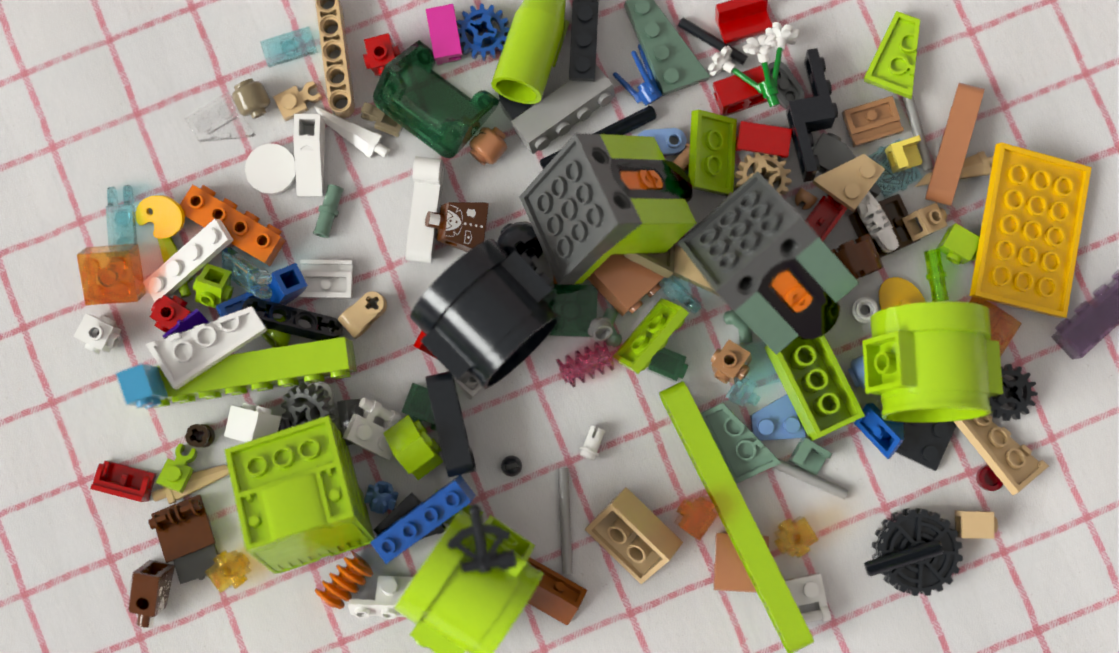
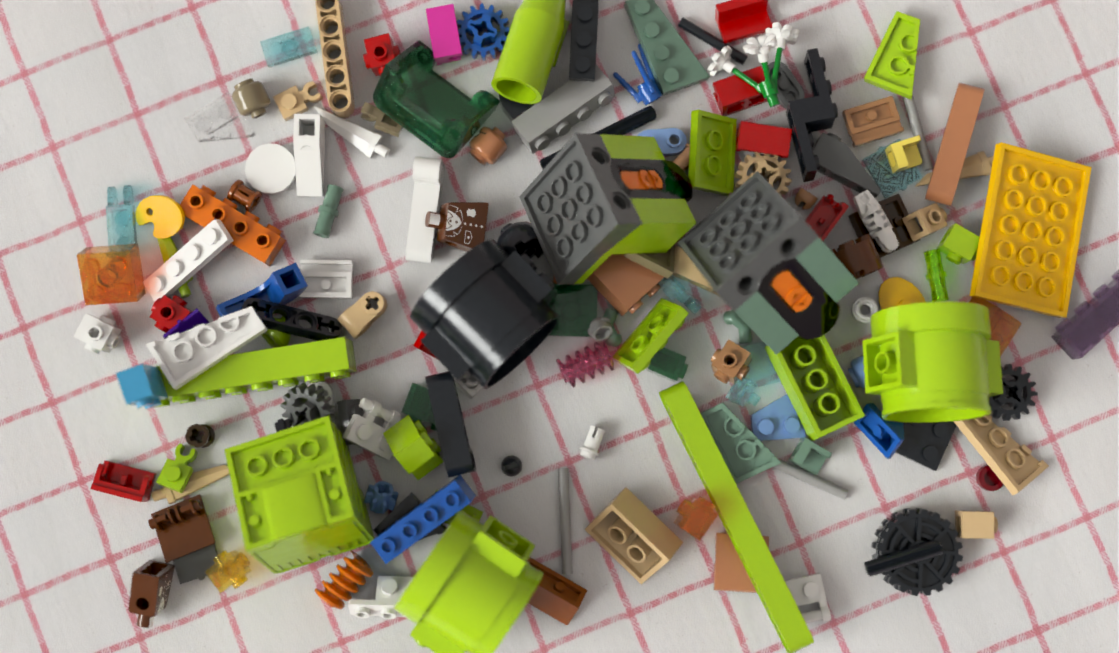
lime brick [193,263,234,308] -> none
clear light blue hinge [222,247,272,300] -> none
white brick [224,403,281,442] -> none
black piece [447,505,516,573] -> none
clear yellow brick [774,516,819,558] -> none
tan wing [812,154,885,212] -> none
none -> dark orange bush [227,179,262,212]

